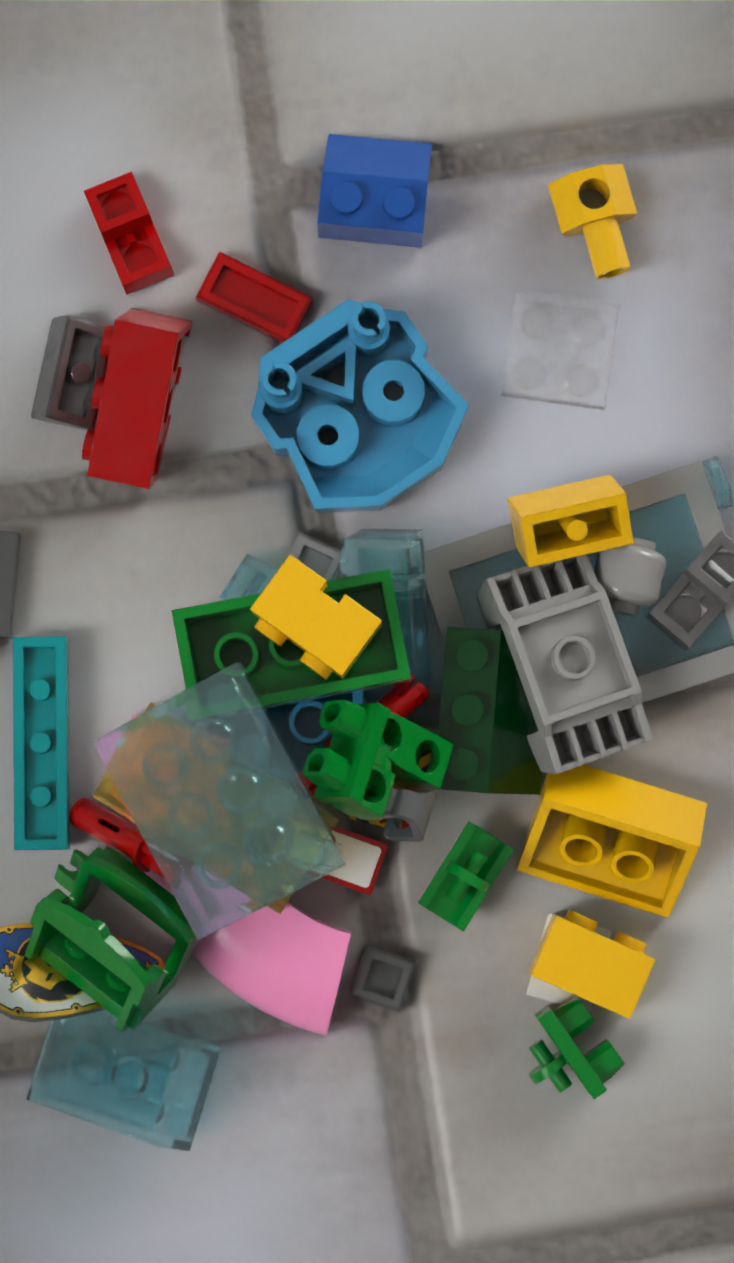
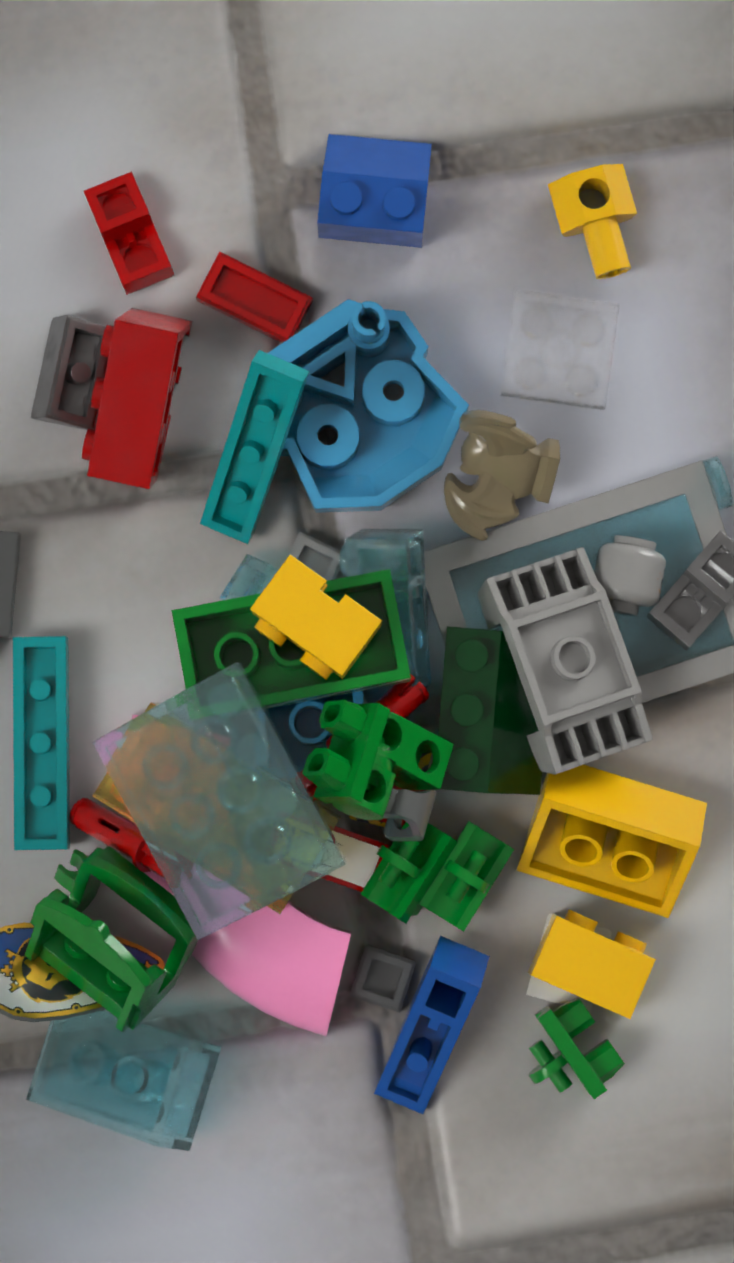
yellow brick [507,474,634,568] -> none
none -> teal plate [200,350,309,544]
none -> green hips [361,822,458,924]
none -> blue slope [374,935,490,1114]
none -> dark tan animal [444,410,560,541]

